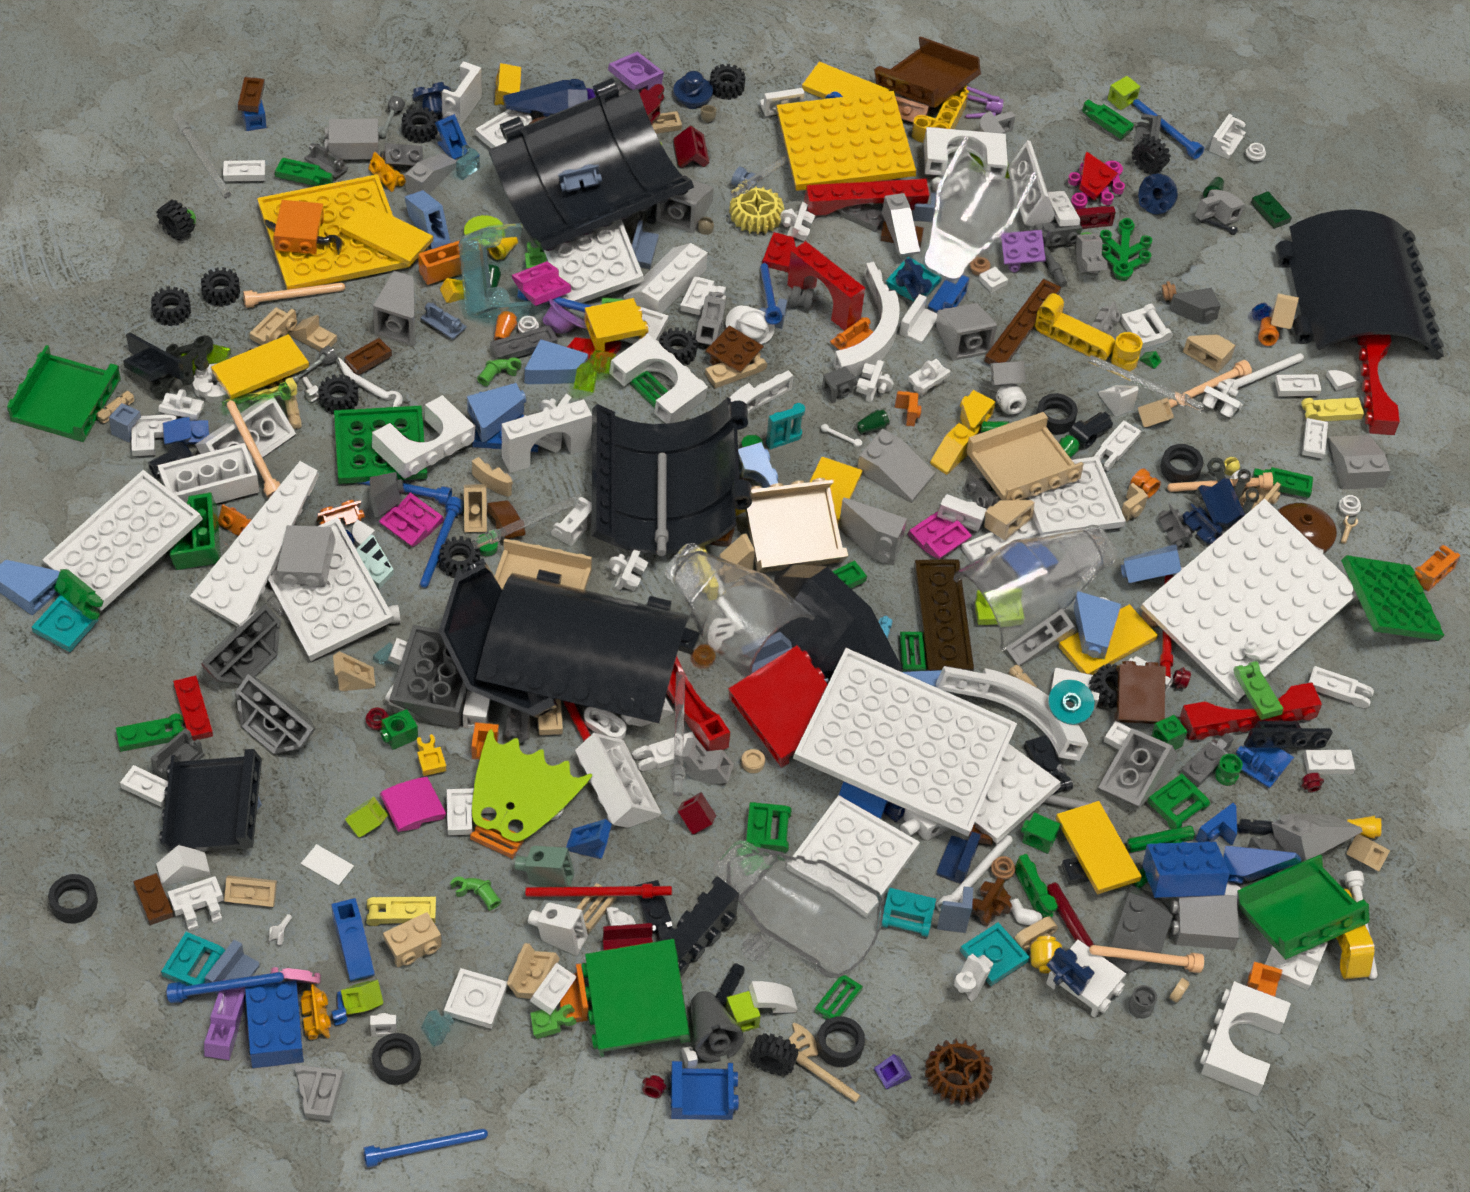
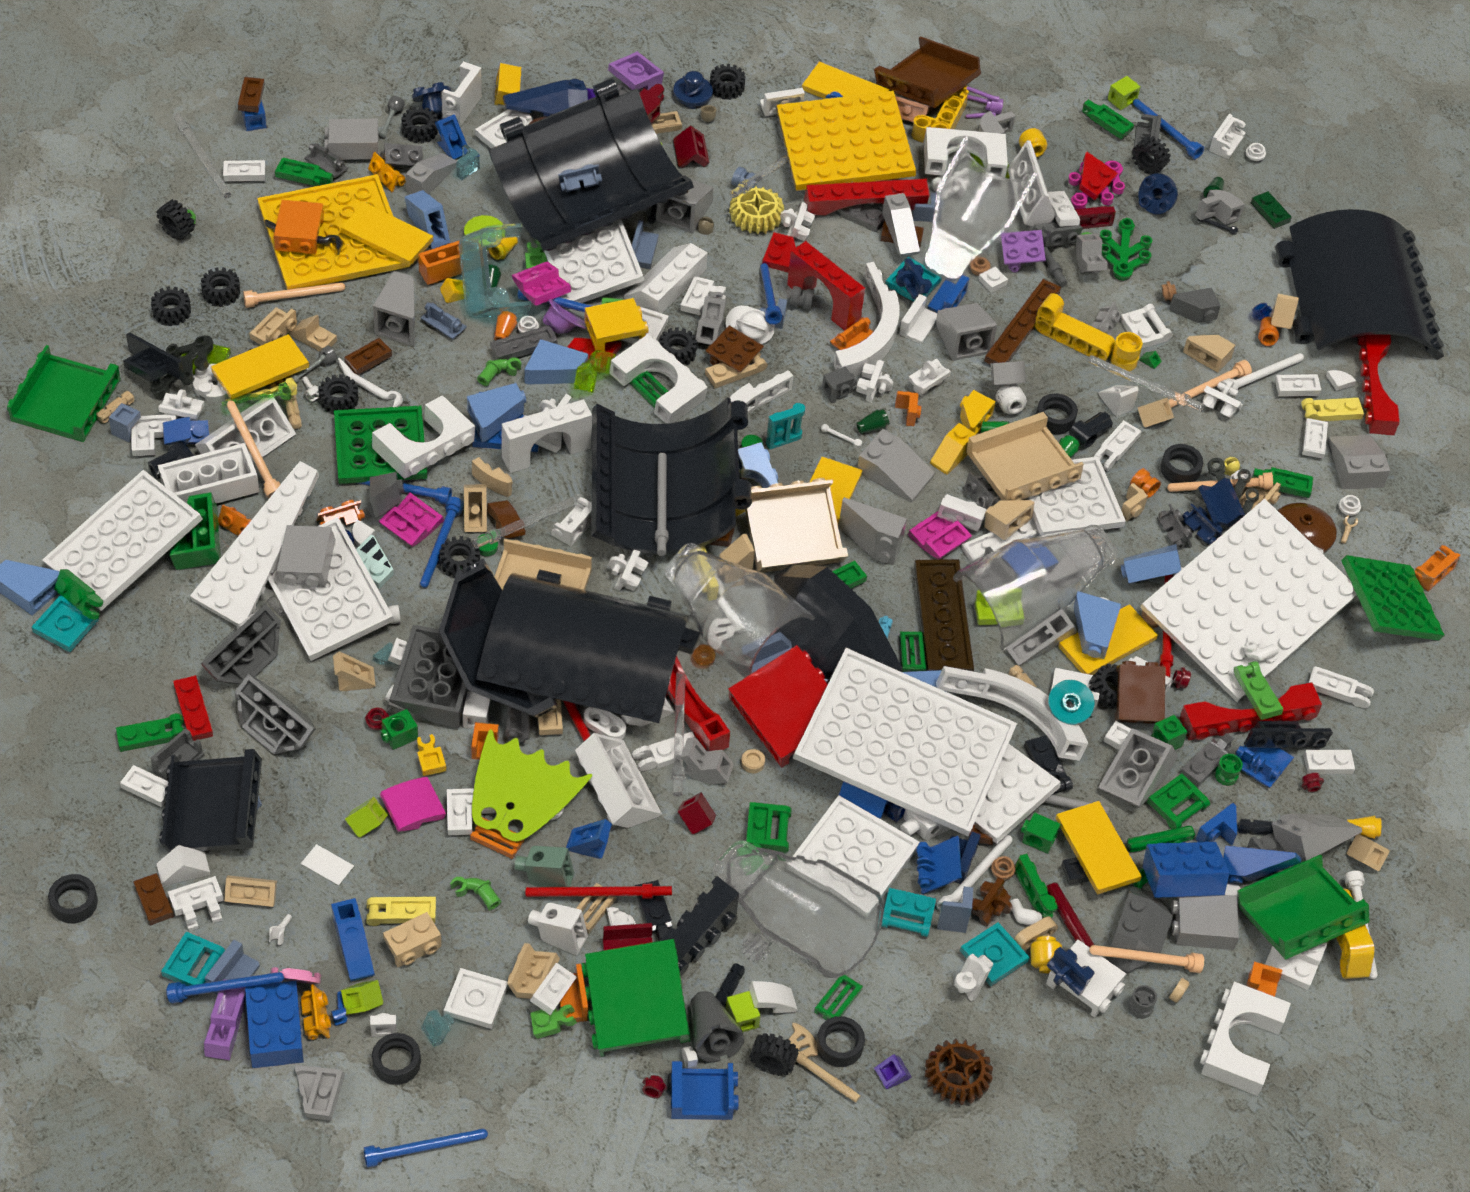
none -> blue hinge [916,836,962,894]
none -> yellow head [1019,128,1048,157]

